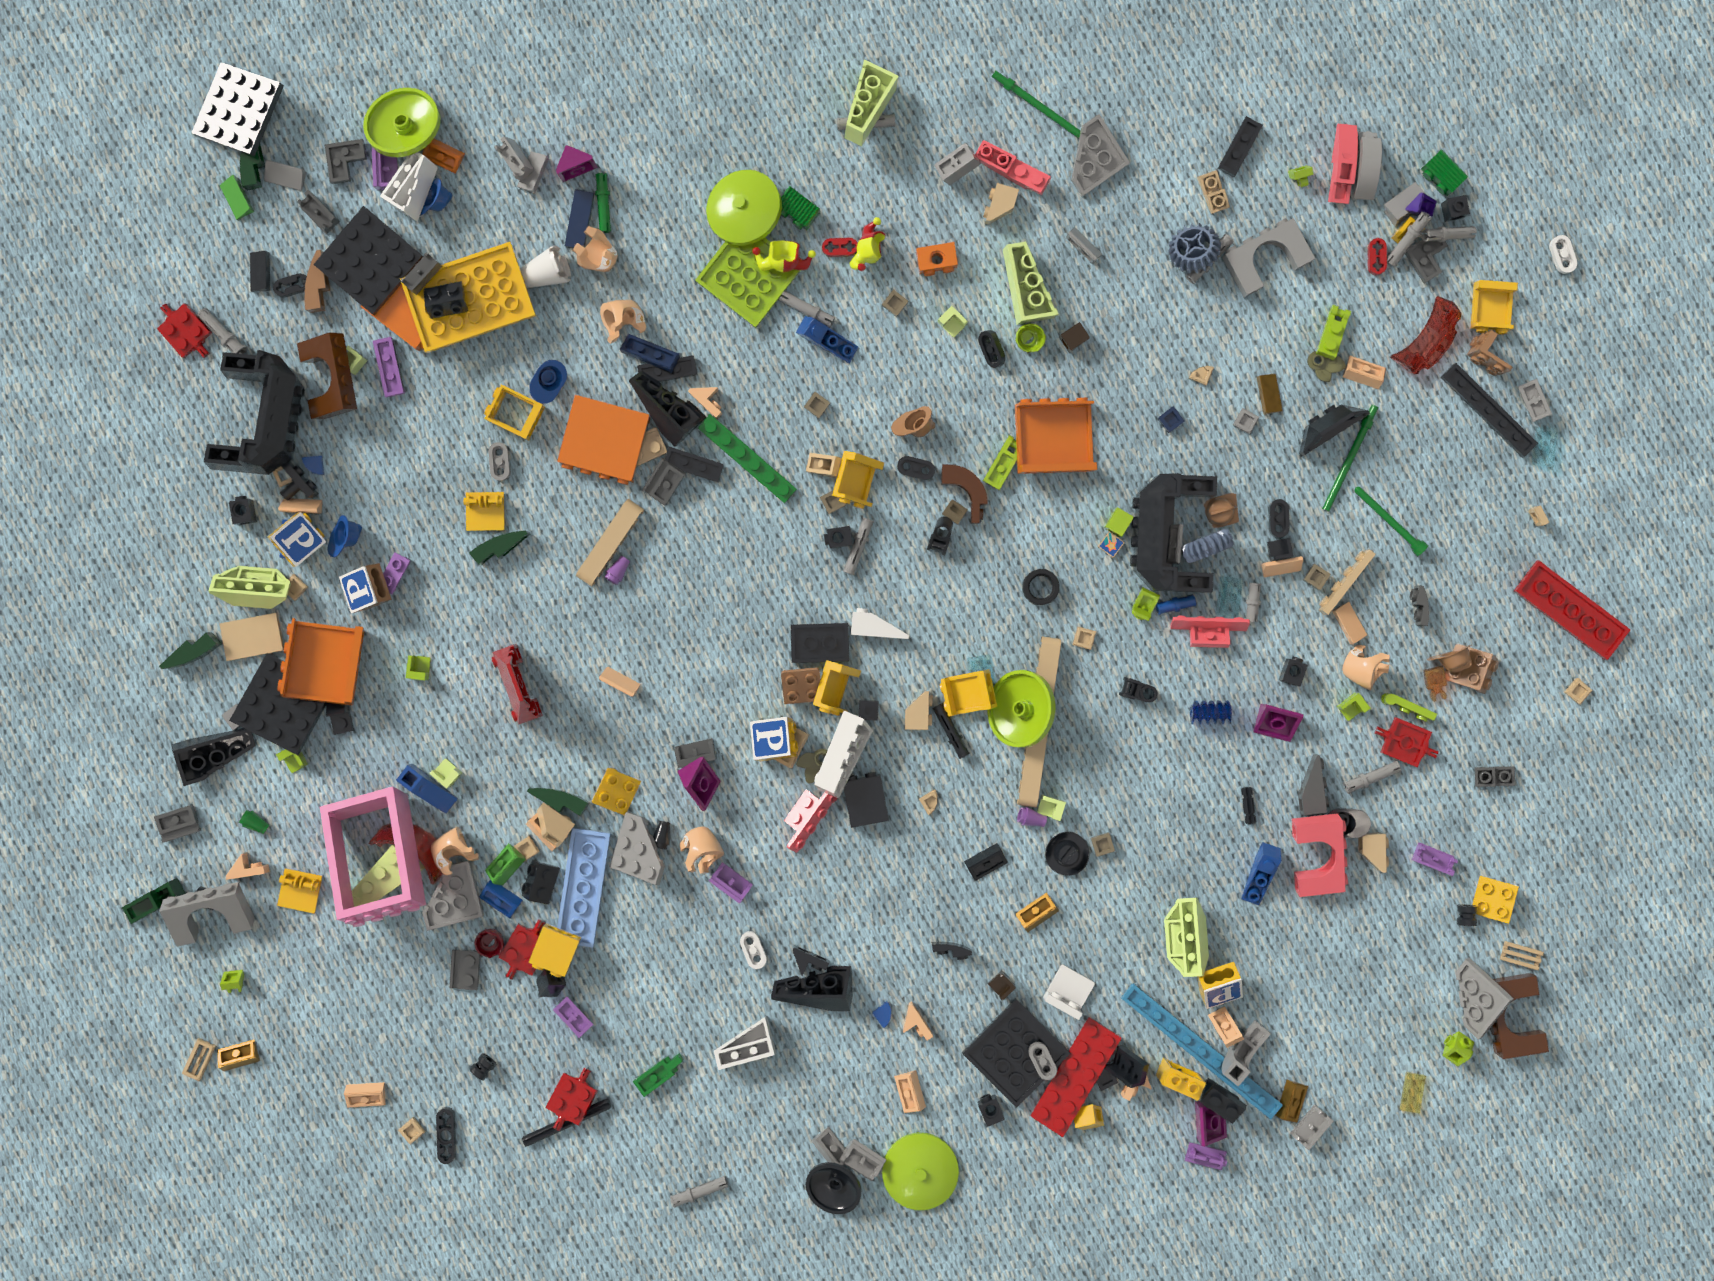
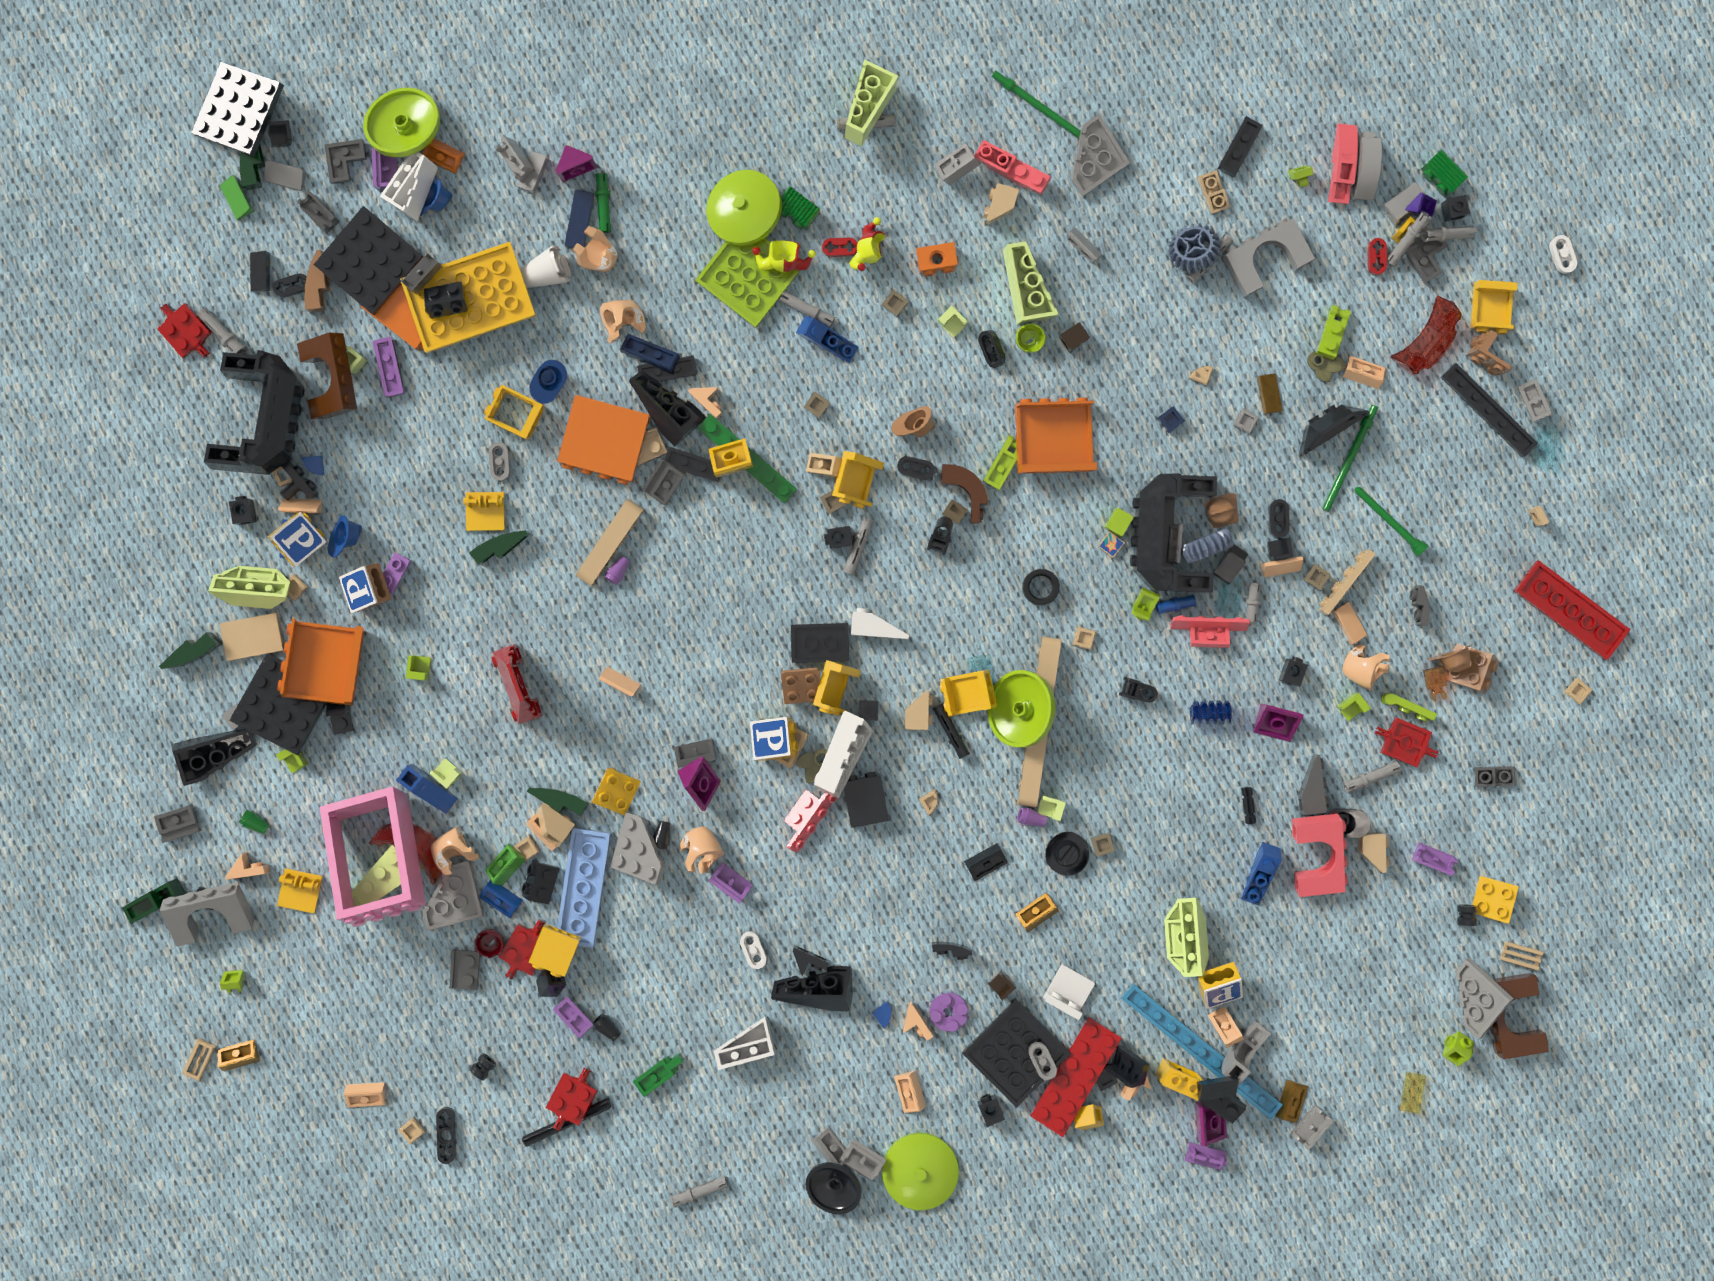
none -> black panel [268,120,292,148]
none -> black cone [593,1013,621,1041]
none -> yellow slope [709,438,754,478]
none -> medium lavender plate [930,992,968,1032]
none -> black slope [1197,1075,1239,1101]
none -> black slope [1214,544,1248,585]

